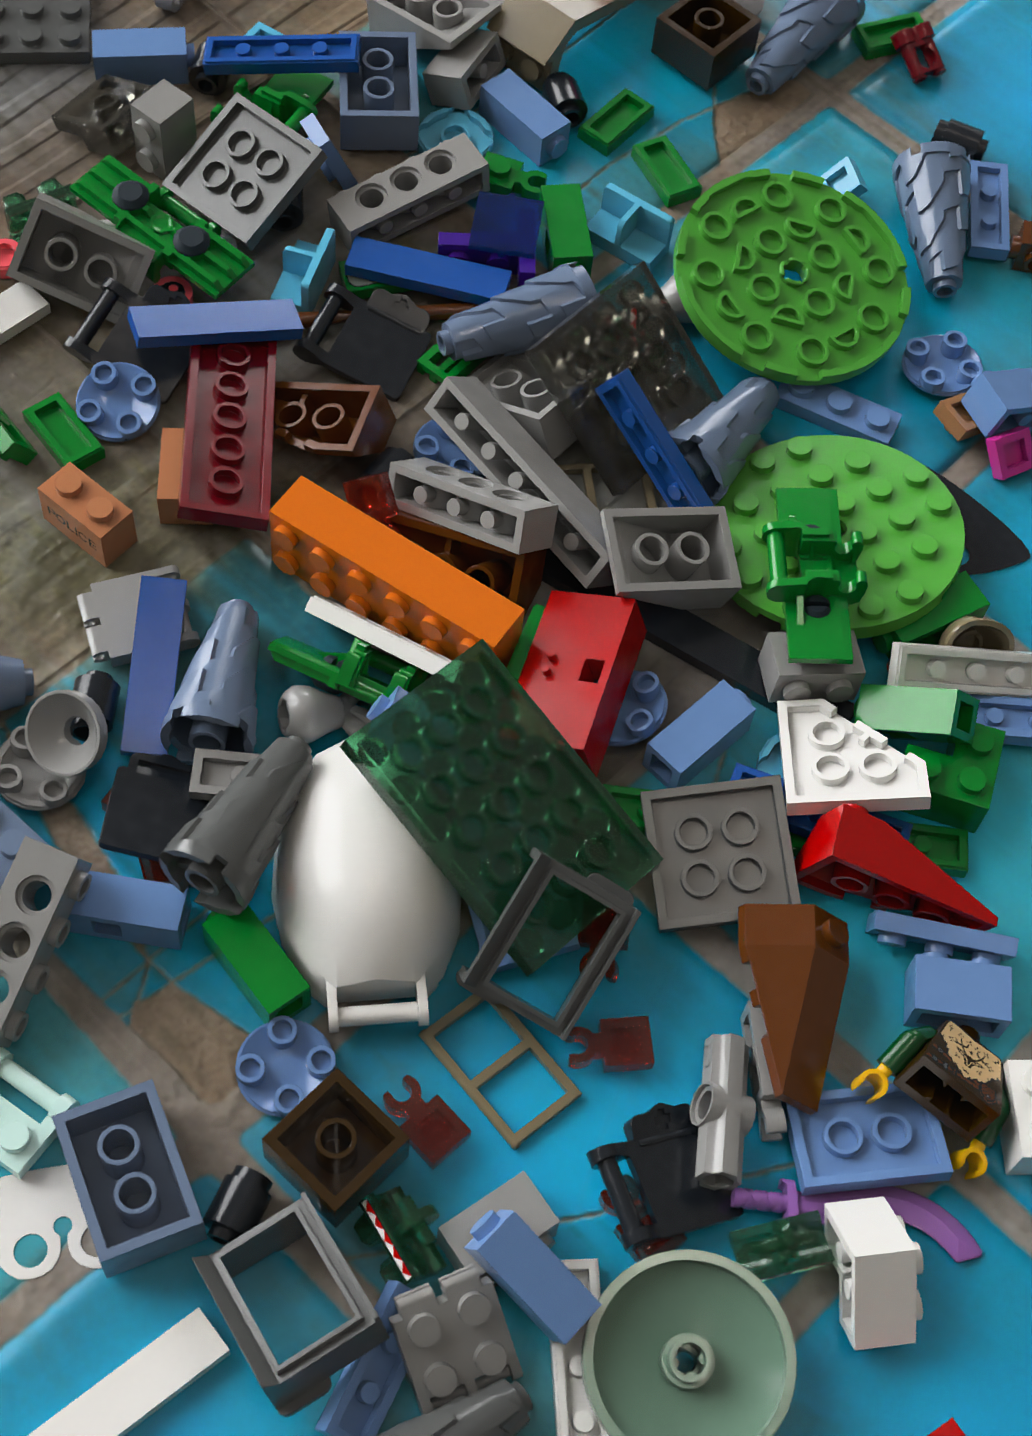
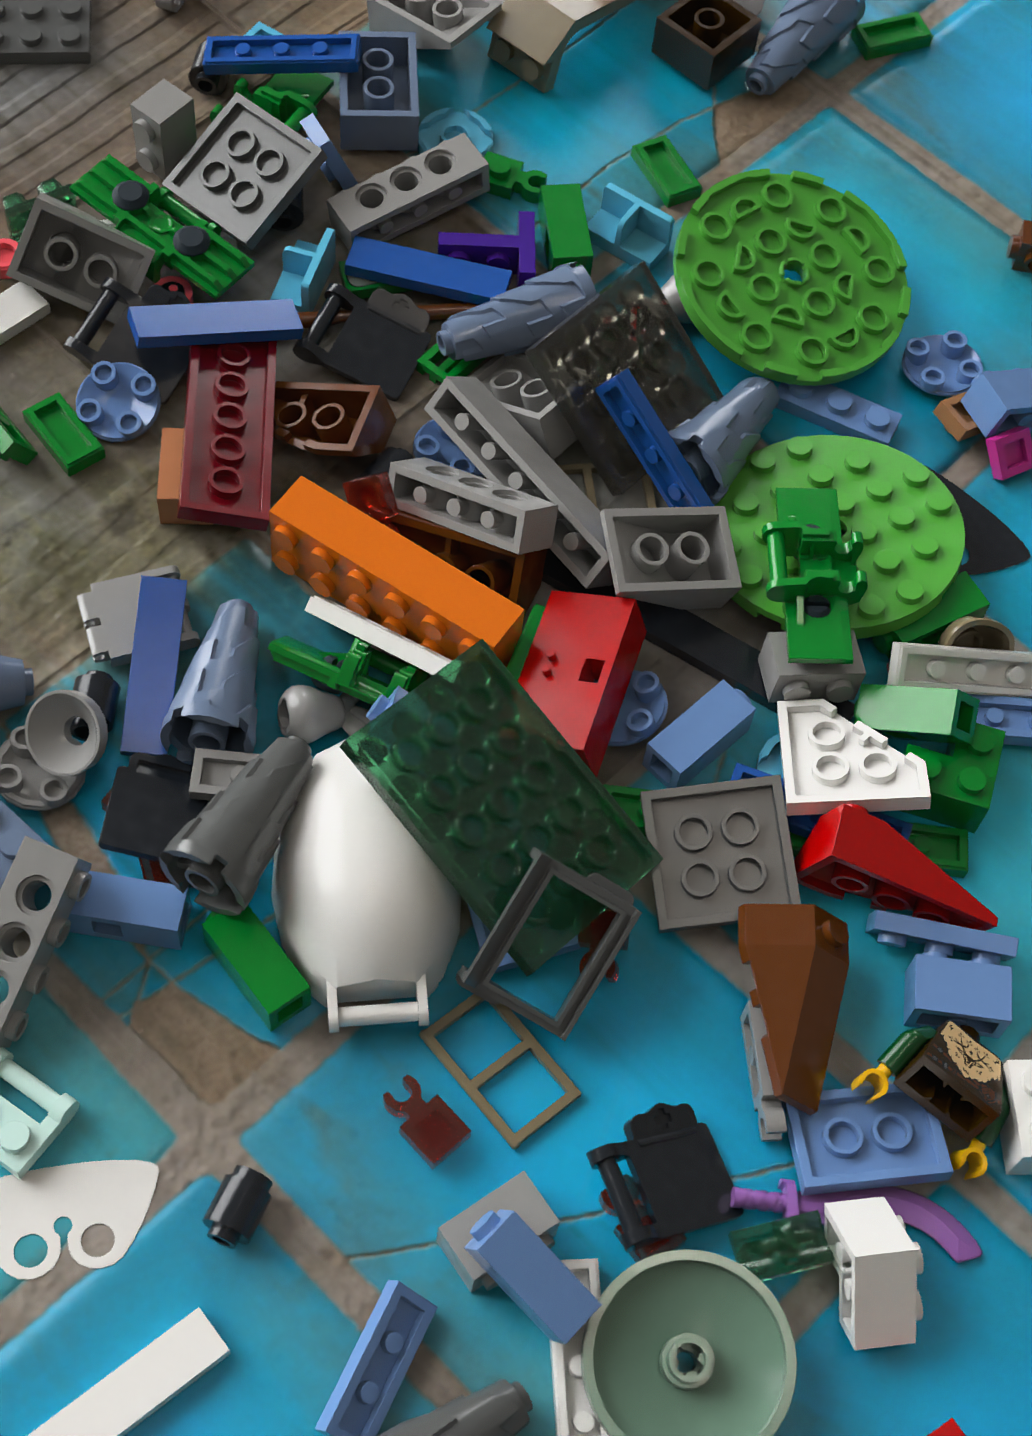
nougat brick [37,462,138,567] -> none
clear smoke plate [51,74,153,157] -> none
sand blue brick [52,1079,207,1278] -> none
medium blue brick [92,27,195,87] -> none
dark grey piece [192,1191,390,1417] -> none
medium blue dish [235,1015,336,1118] -> none
dark brown brick [262,1068,410,1228] -> none
clear green hips [354,1186,447,1285] -> none
light grey plate [388,1264,523,1415] -> none
light grey brick [422,29,506,110] -> none
clear blue piece [468,191,544,259] -> none
medium blue brick [478,69,571,167] -> none
black brick [542,72,588,128] -> none
clear red plate [565,1016,655,1073] -> none
green tile [577,88,655,157] -> none
light grey piece [689,1033,756,1190] -> none
medium azure plate [820,156,868,197] -> none
dark red piece [890,21,947,84] -> none
sand blue cone [892,141,971,298] -> none
black brick [931,118,989,161] -> none
medium blue plate [967,160,1010,261] -> none

